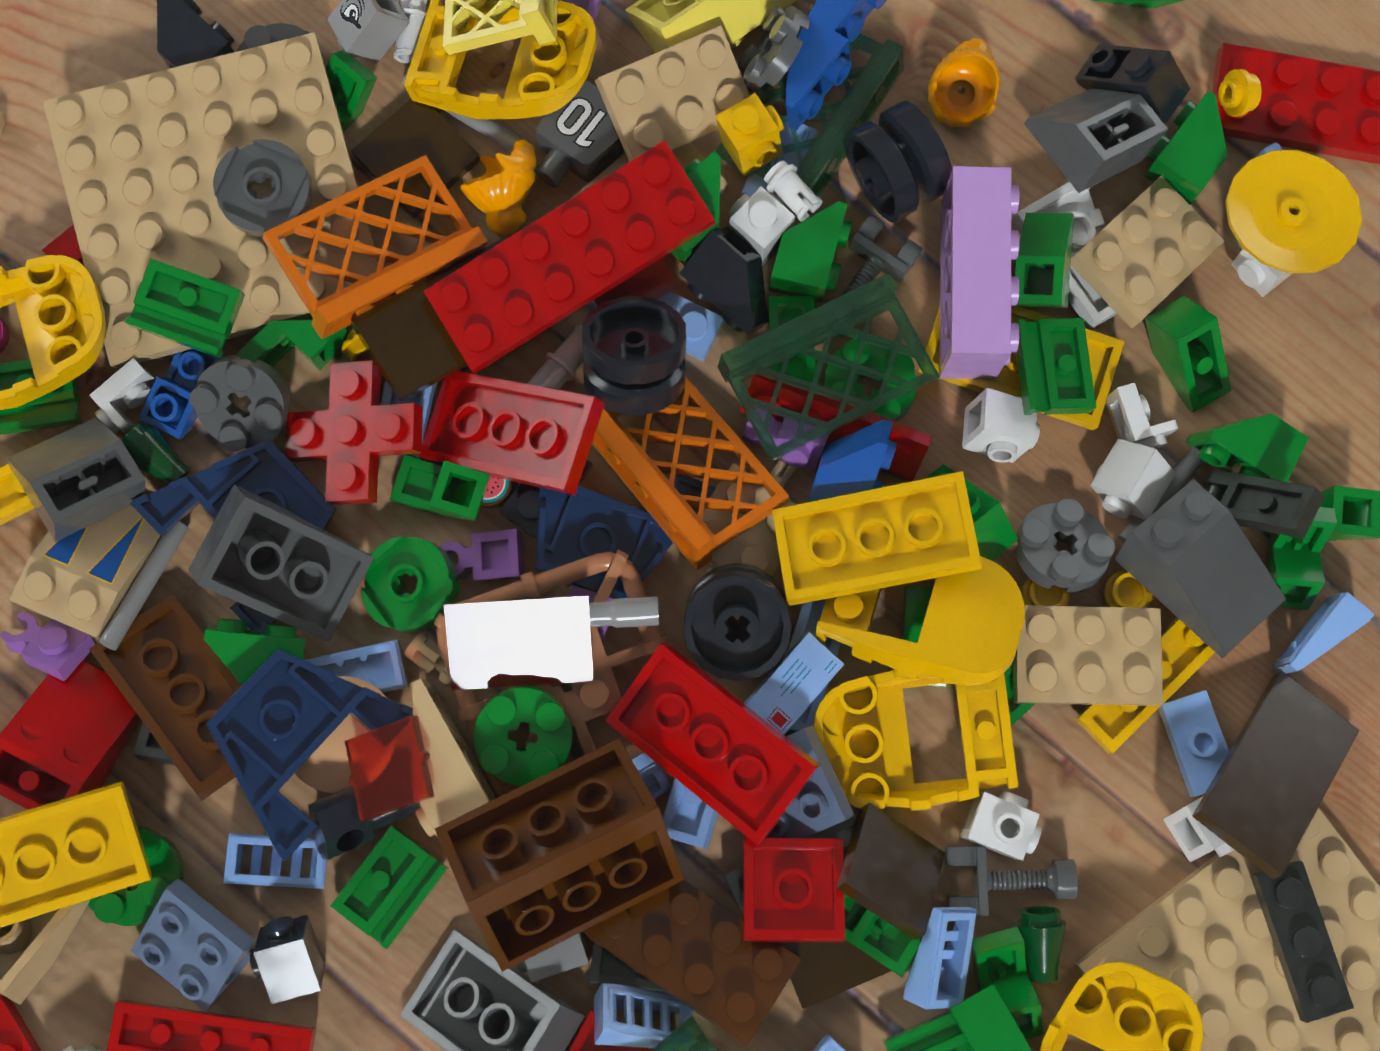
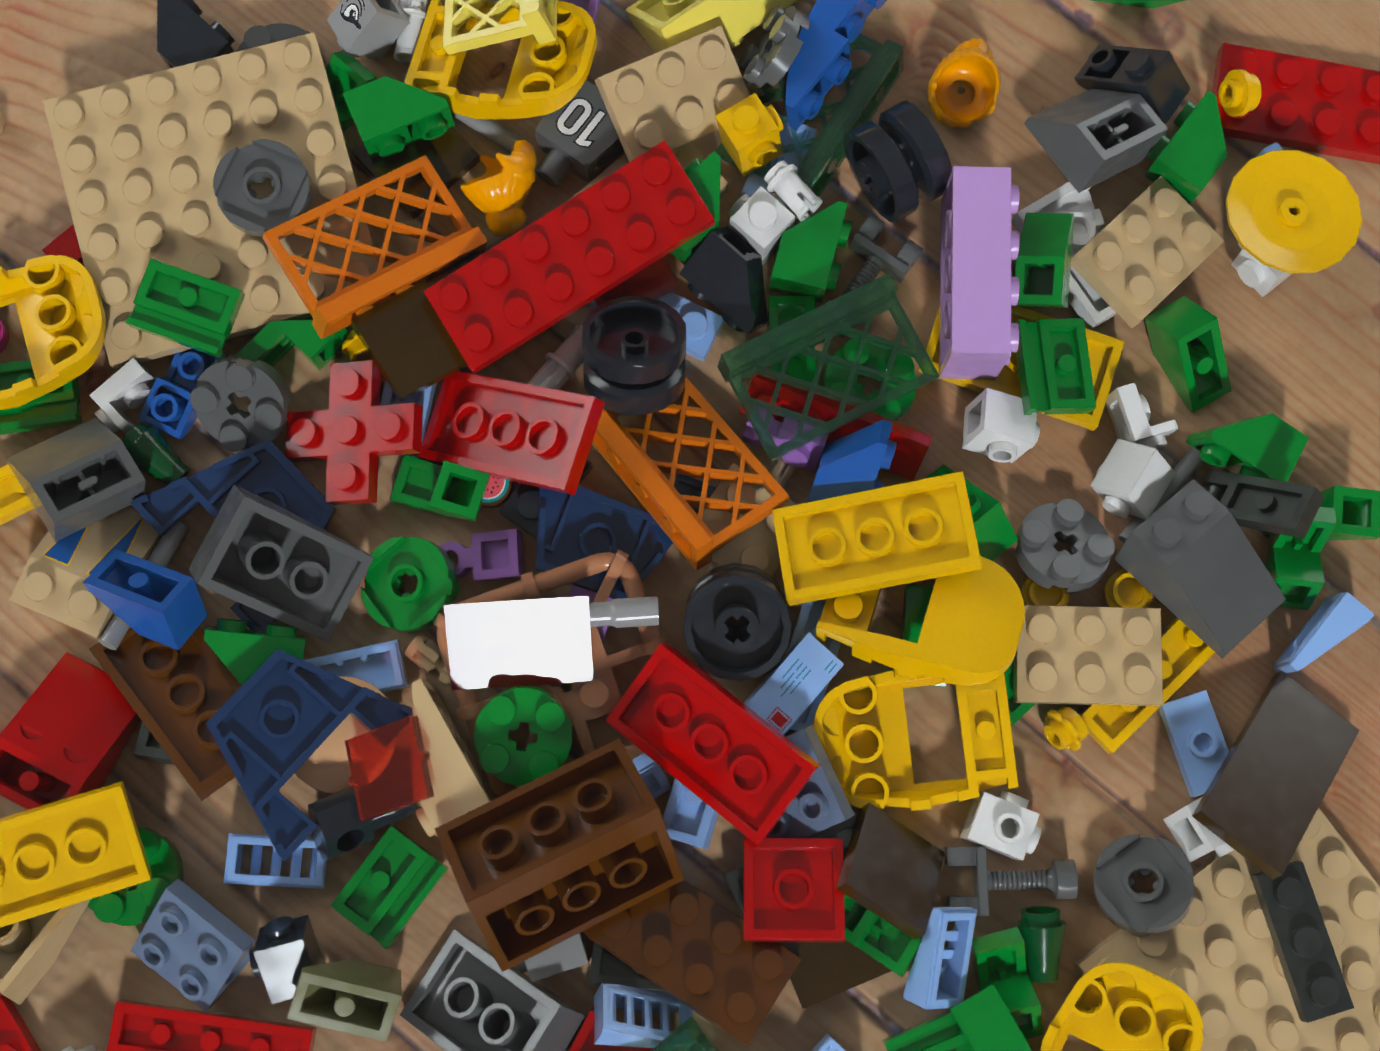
medium lavender plate [0,613,95,681] -> none
none -> blue slope [83,548,208,650]
none -> olive slope [287,959,402,1042]
none -> green slope [342,76,455,159]
none -> yellow plate [1043,706,1088,751]
none -> dark grey plate [1094,834,1195,937]

